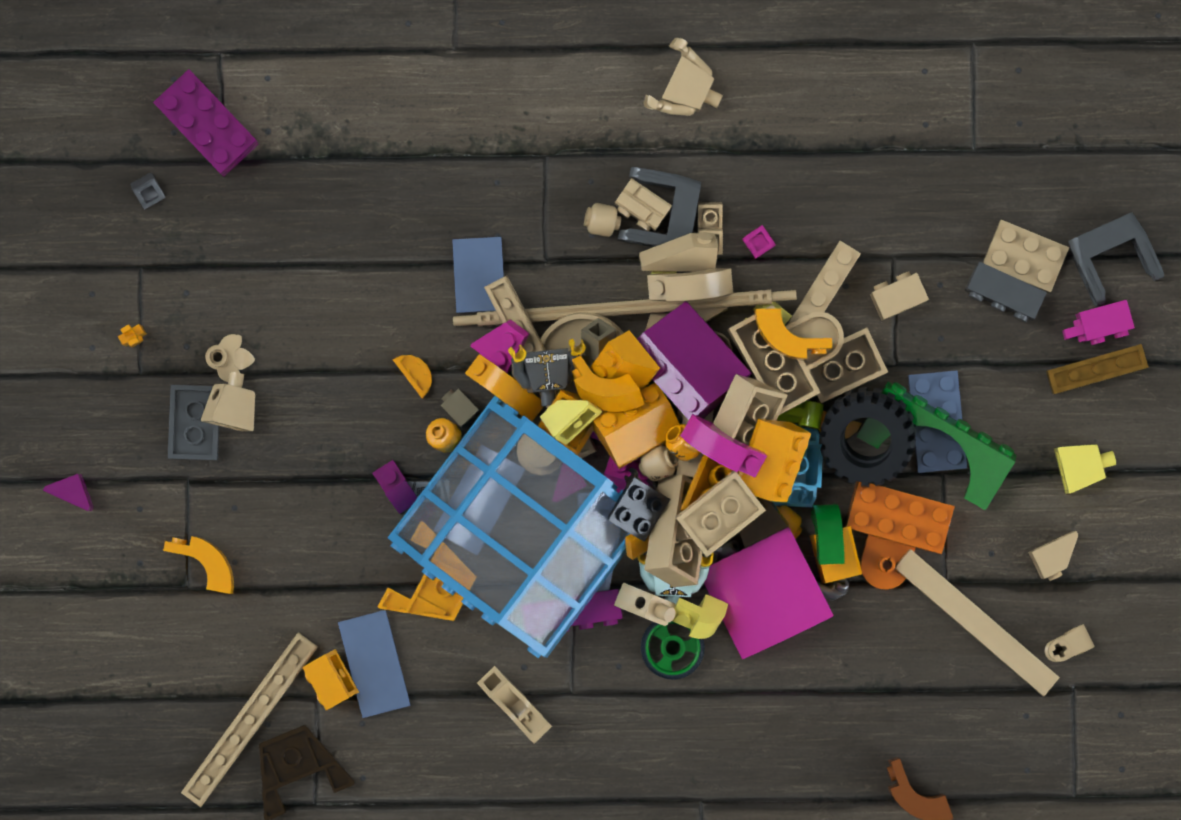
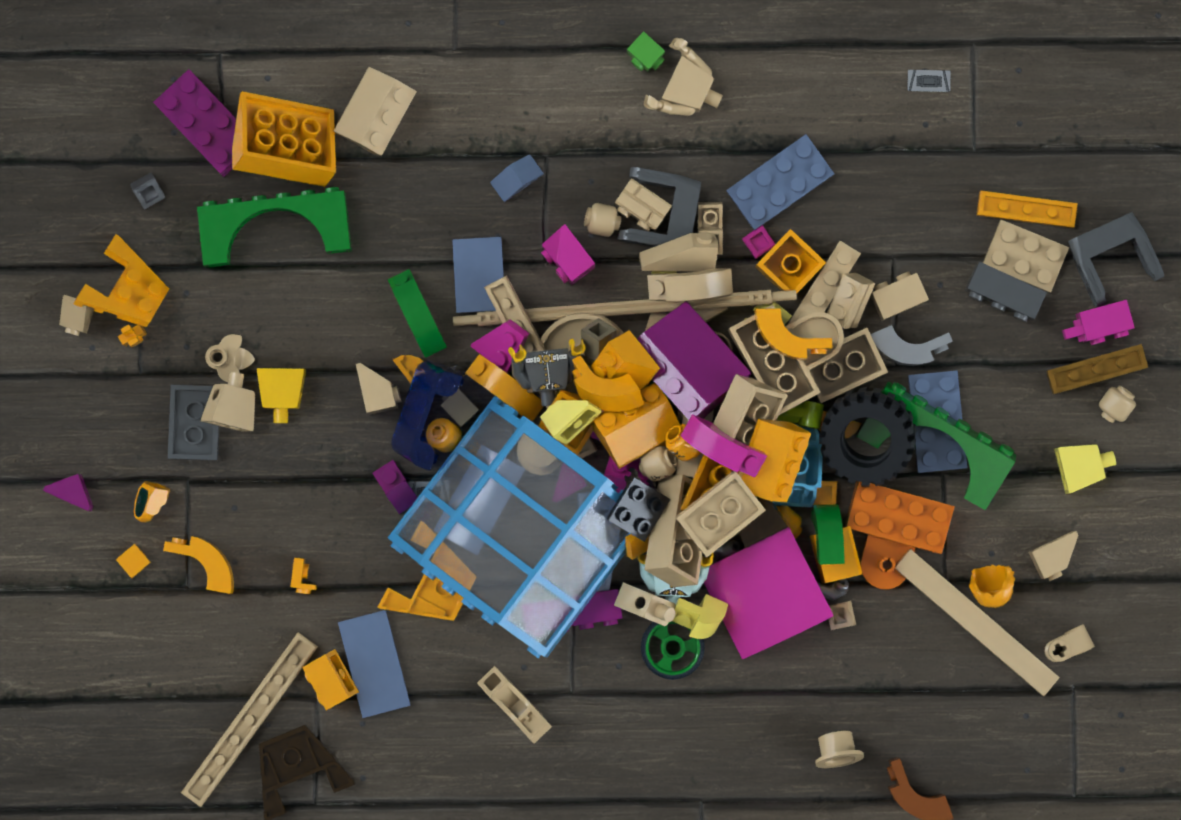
none -> tan slope [59,295,94,336]
none -> light orange wing [73,234,169,327]
none -> light orange tile [116,544,151,578]
none -> light orange rock [134,481,170,522]
none -> green arch [197,187,352,268]
none -> light orange slope [232,91,336,187]
none -> yellow torso [257,368,306,424]
none -> light orange bracket [291,558,317,594]
none -> tan slope [334,67,417,156]
none -> tan slope [356,363,402,415]
none -> green arch [387,269,447,358]
none -> clear blue windscreen [391,361,467,471]
none -> sand blue slope [490,154,544,202]
none -> dark pink slope [541,224,595,286]
none -> bright green brick [627,31,665,72]
none -> sand blue plate [726,134,834,230]
none -> light orange slope [755,229,826,293]
none -> light orange tile [813,481,837,505]
none -> tan piece [815,731,864,768]
none -> tan brick [827,273,876,329]
none -> tan tile [828,601,856,630]
none -> light grey arch [871,325,953,366]
none -> sticker [908,70,951,92]
none -> light orange hair [969,565,1015,608]
none -> light orange tile [976,191,1078,228]
none -> tan head [1099,385,1136,423]

